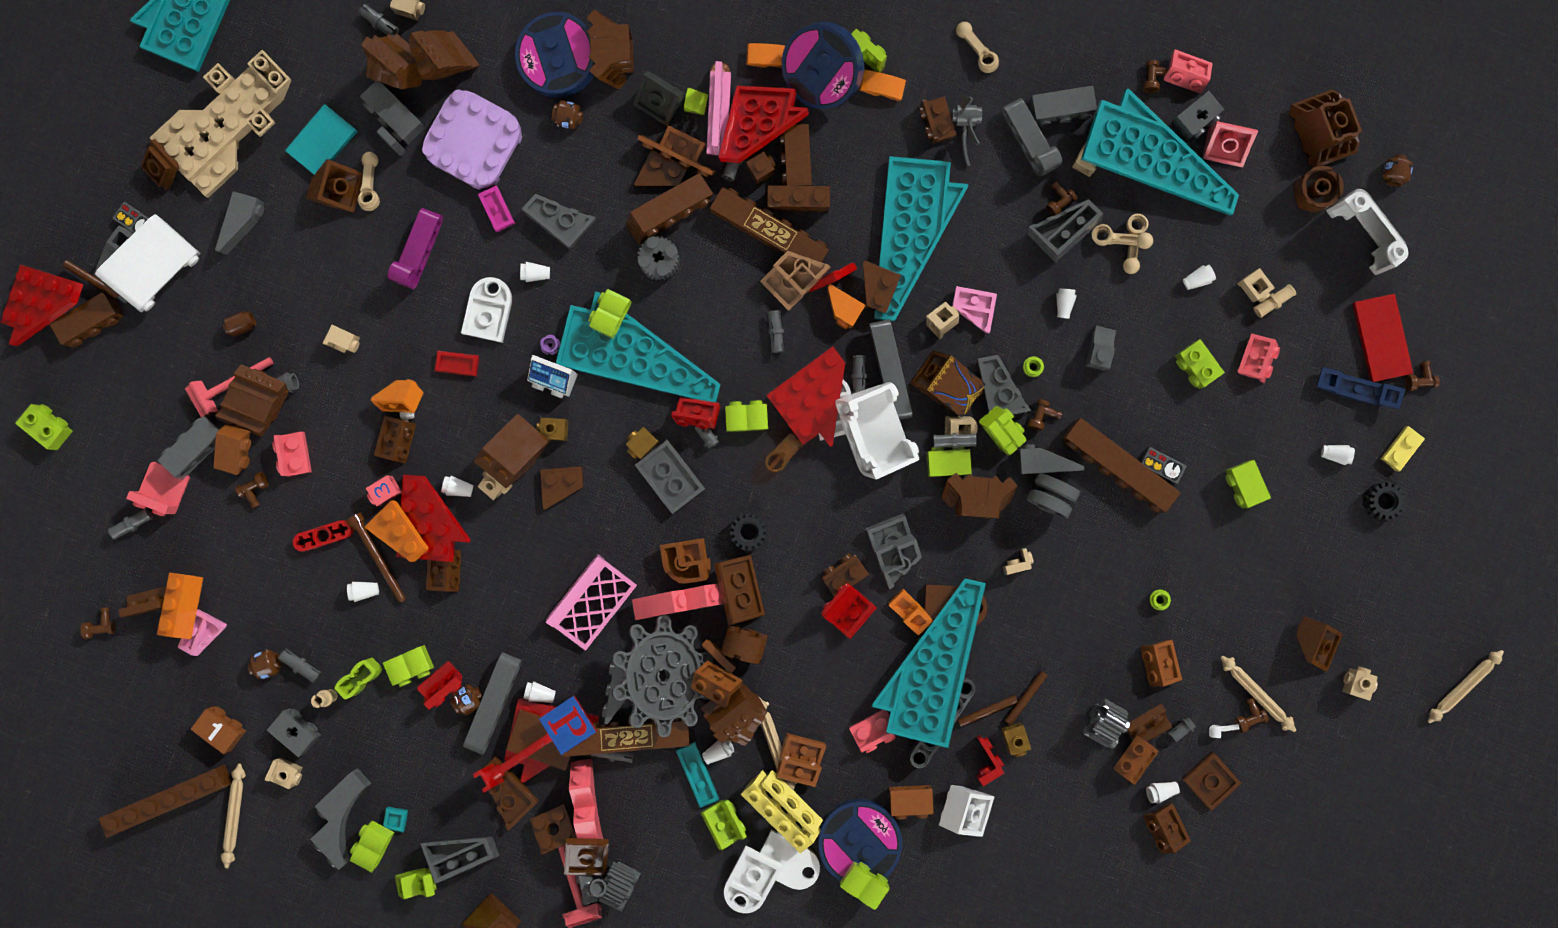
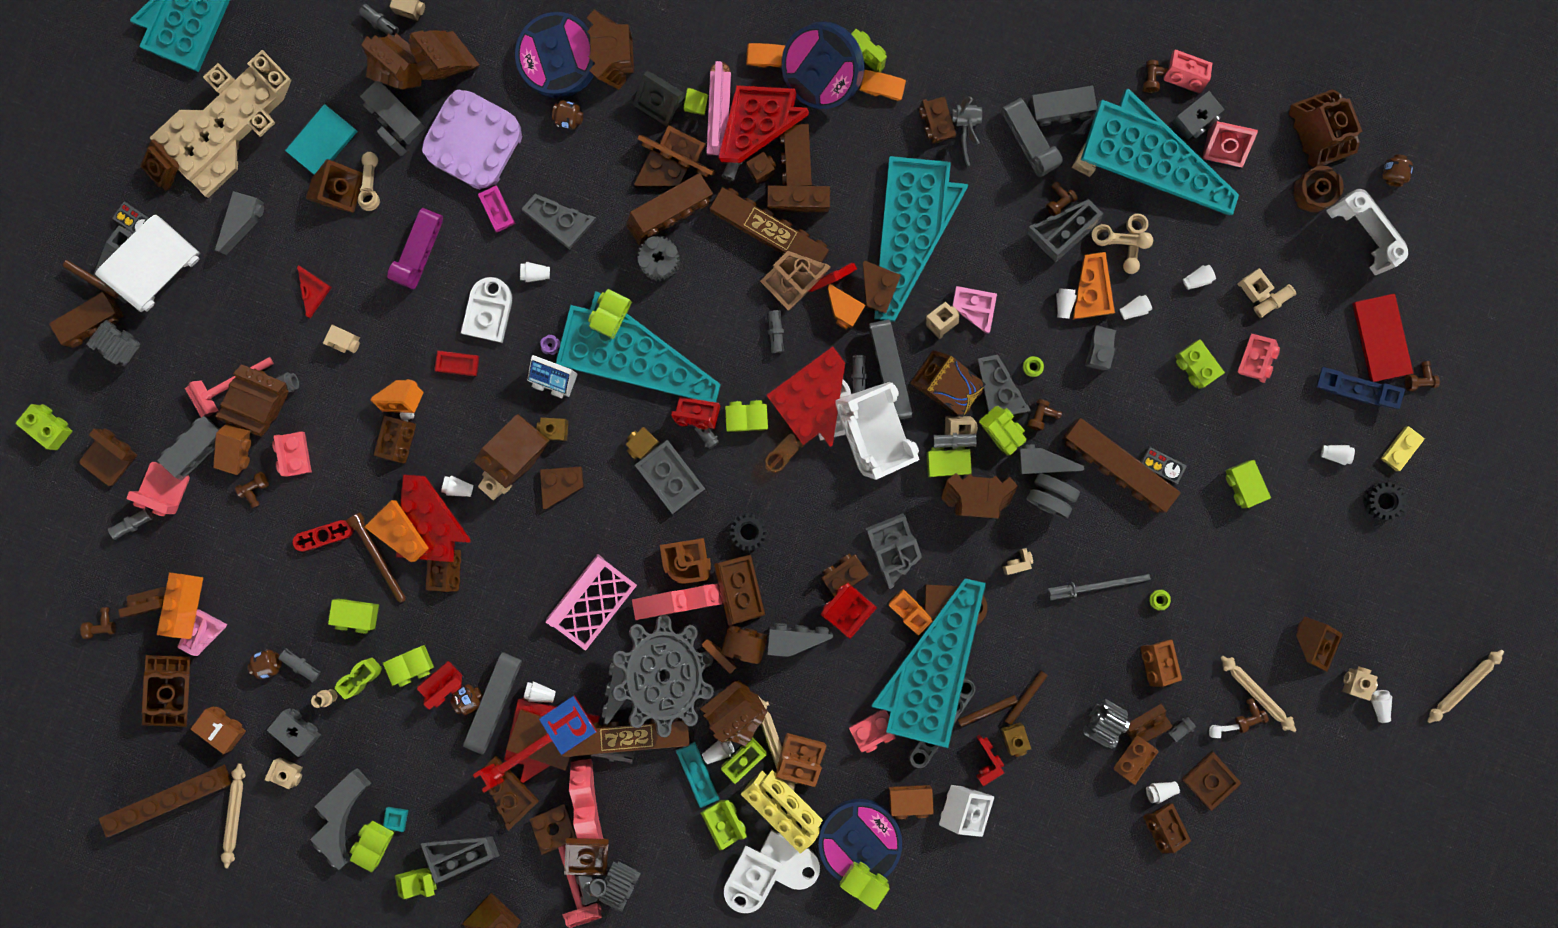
red wing [0,265,84,347] -> none
reddish brown brick [223,311,257,337] -> none
white cone [347,581,379,602] -> none
coral brick [366,475,402,506] -> none
dark orange bracket [691,661,743,707] -> none
tan piece [956,22,999,73] -> none
none -> reddish brown bracket [80,428,137,486]
none -> dark grey brick [87,320,140,367]
none -> reddish brown slope [142,655,190,727]
none -> red tile [297,265,332,318]
none -> lime brick [328,599,379,633]
none -> lime brick [721,737,766,784]
none -> dark grey slope [768,623,833,657]
none -> dark grey piece [1047,574,1151,601]
none -> orange wing [1073,252,1115,320]
none -> white cone [1119,295,1152,320]
none -> white cone [1371,690,1392,723]

